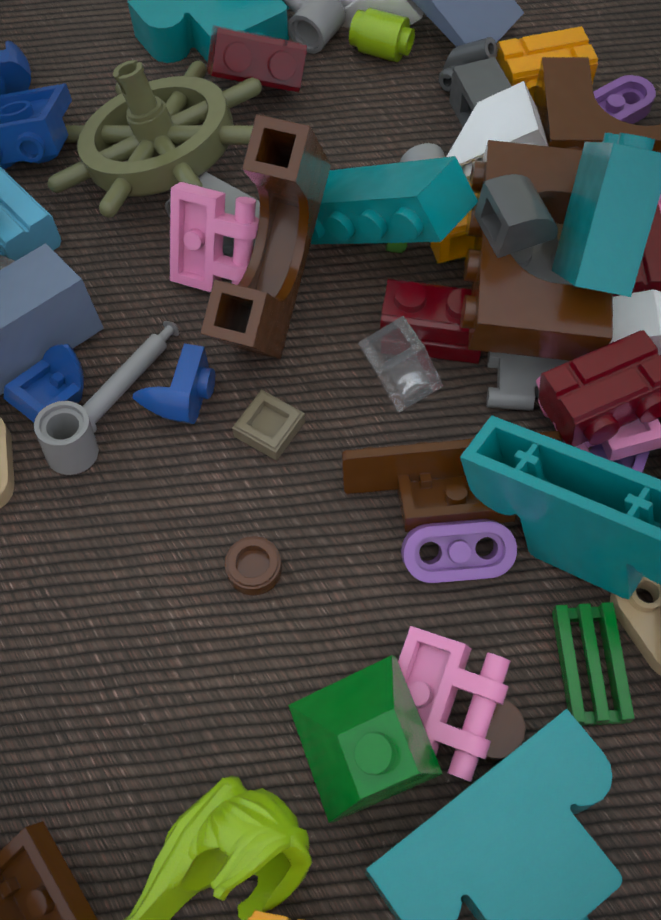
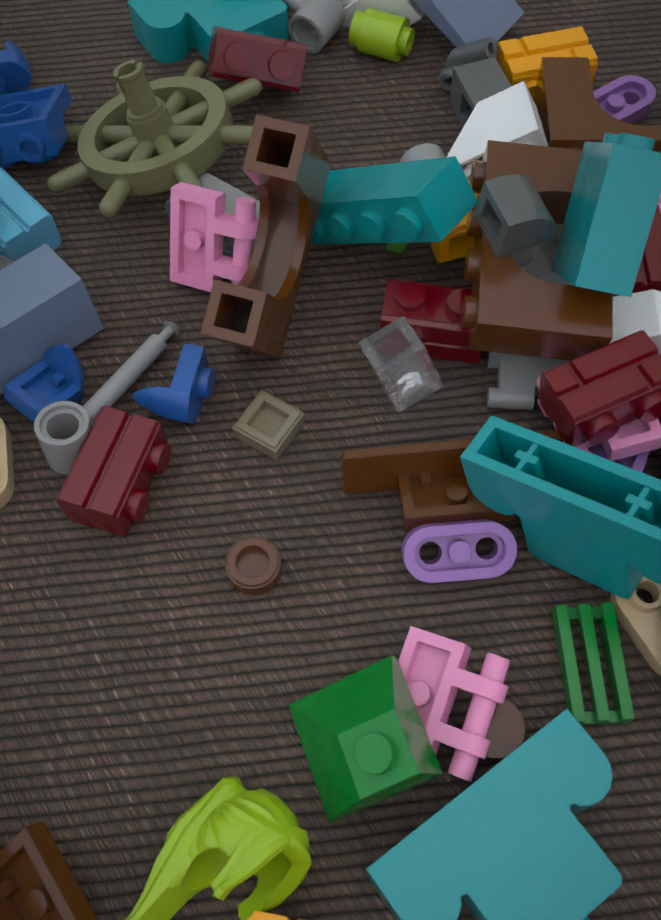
none -> dark red brick [56,405,171,537]

